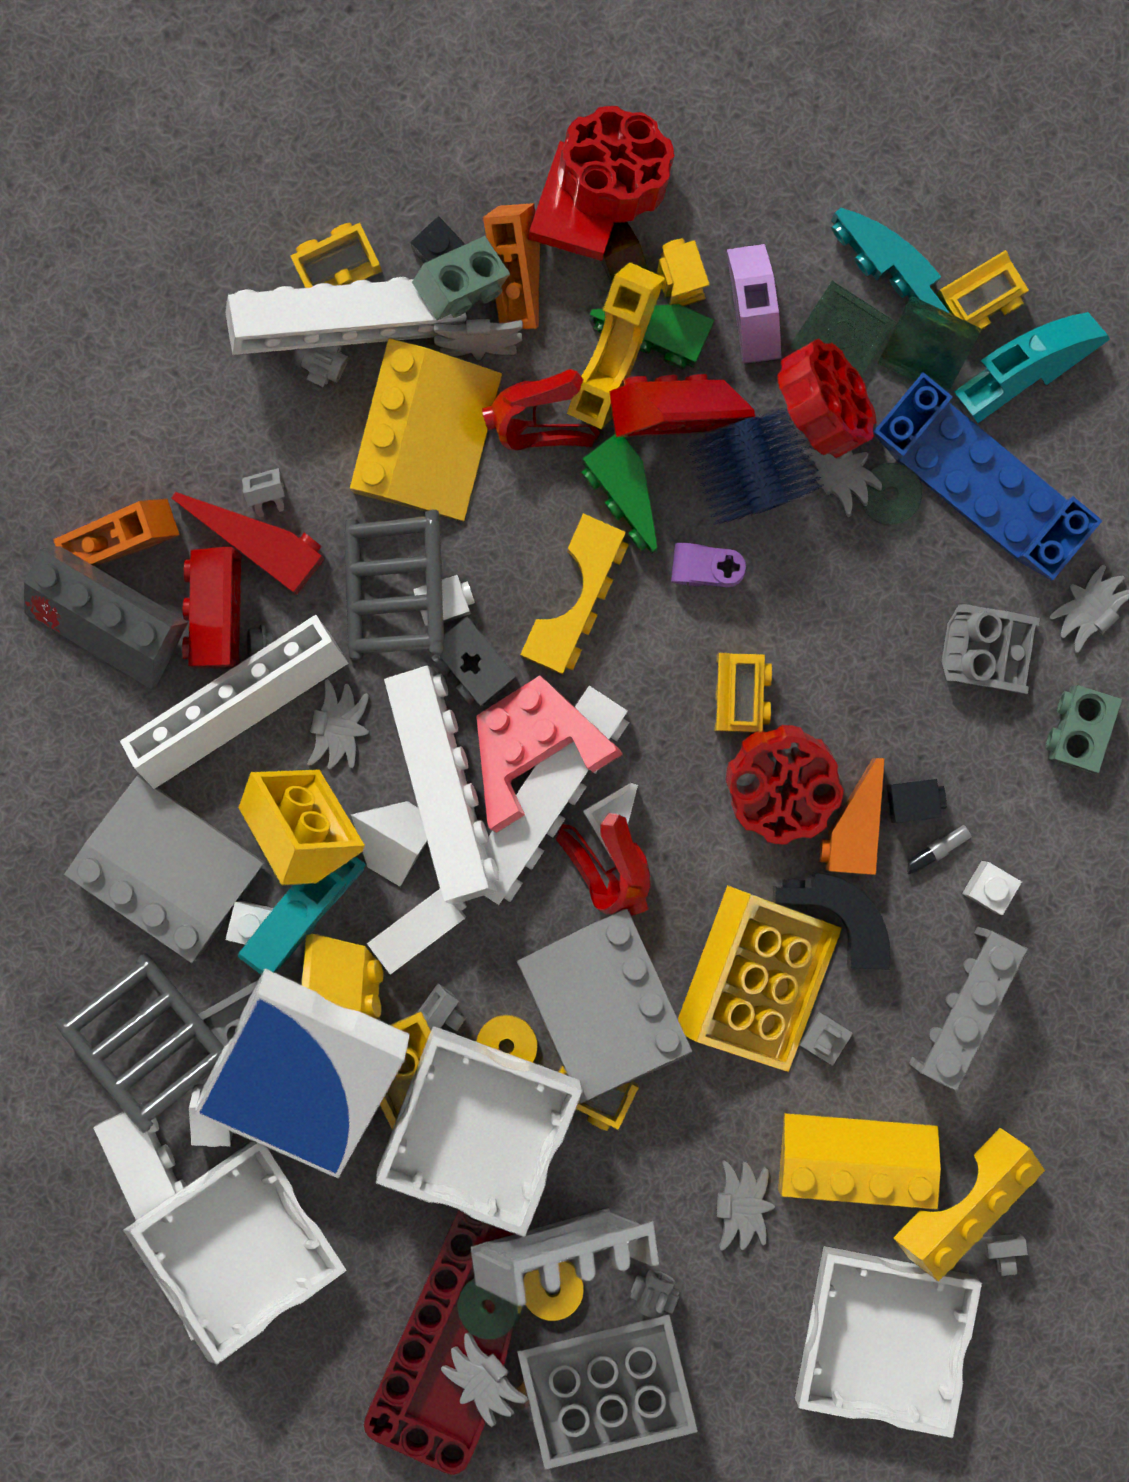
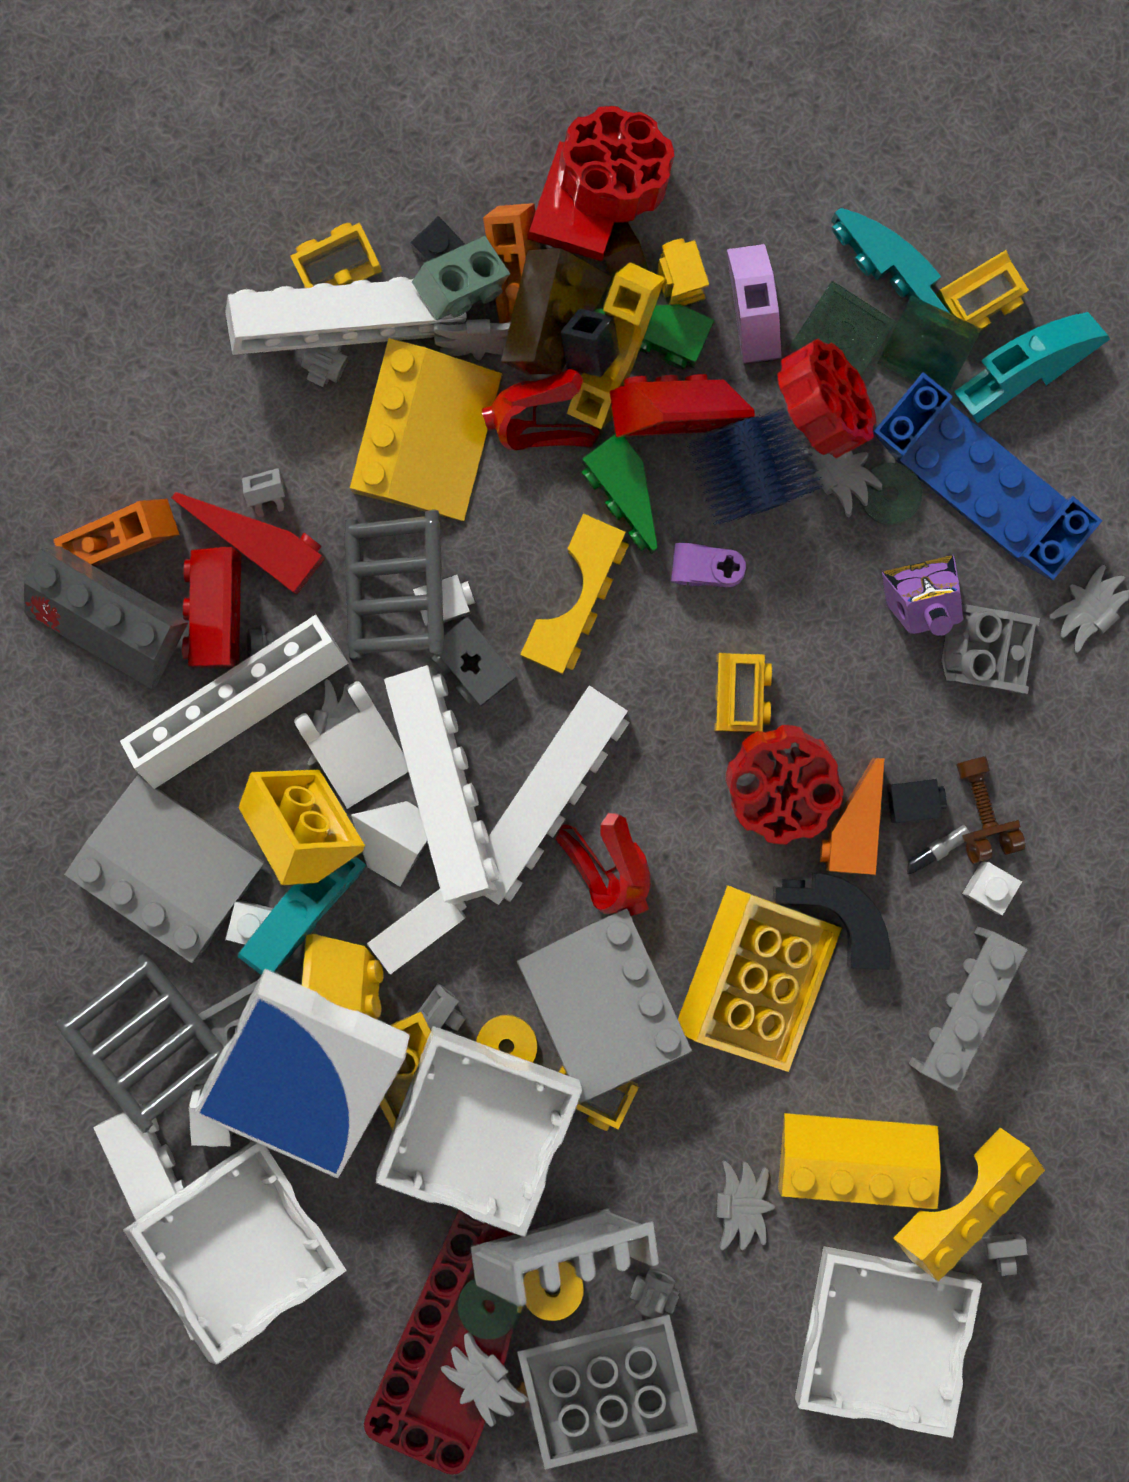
coral wing [476,676,622,833] -> none
white slope [583,783,638,857] -> none
light grey tile [799,1012,853,1066] -> none
sand green brick [1045,685,1122,773] -> none
none -> white flag [294,681,409,809]
none -> dark brown wedge [501,248,612,375]
none -> black brick [561,308,620,377]
none -> medium lavender torso [882,555,963,636]
none -> reddish brown bar [956,756,1025,864]

